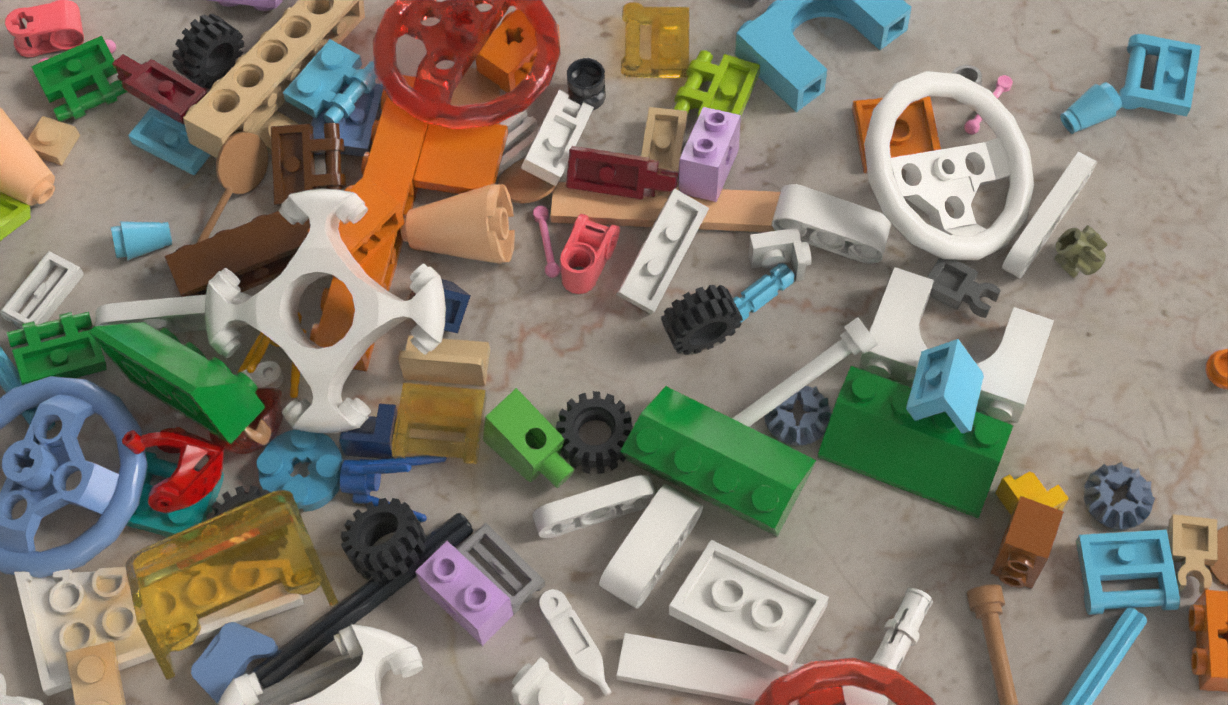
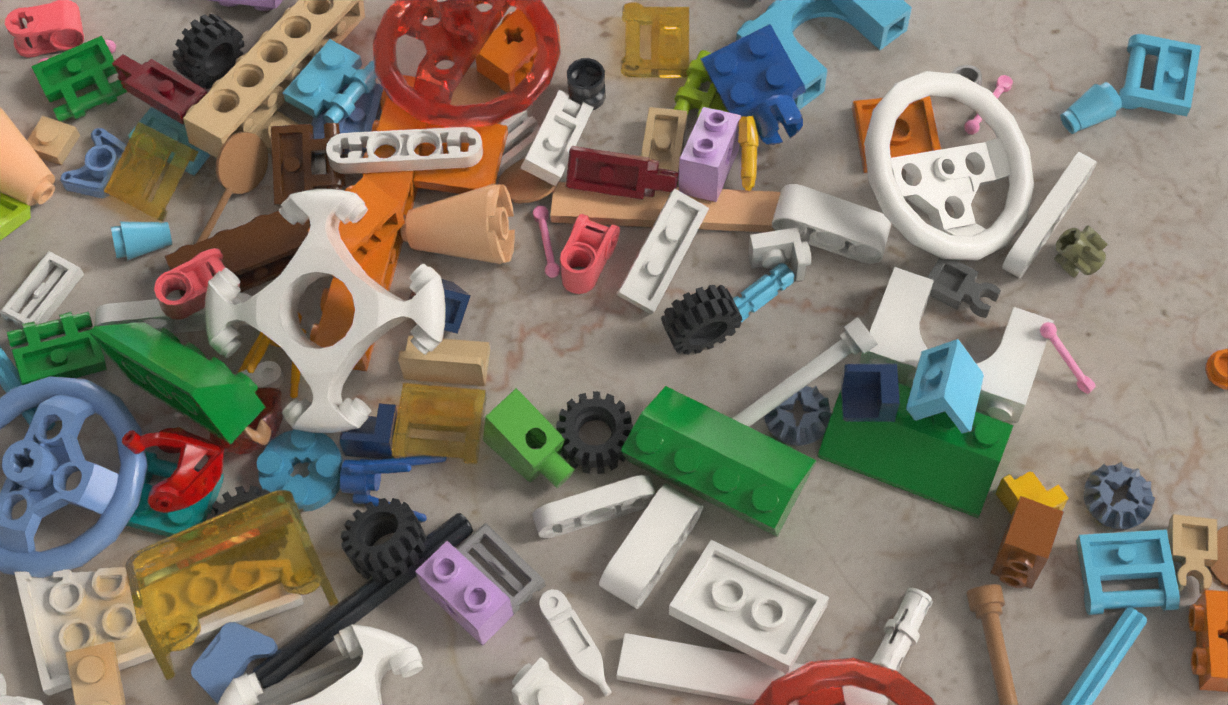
none -> medium blue piece [60,128,134,198]
none -> clear yellow plate [104,121,199,222]
none -> coral piece [154,248,240,320]
none -> white beam [326,127,483,174]
none -> blue plate [701,24,806,145]
none -> yellow piece [738,116,759,191]
none -> dark blue panel [841,364,900,422]
none -> bright pink hinge [1040,322,1095,394]

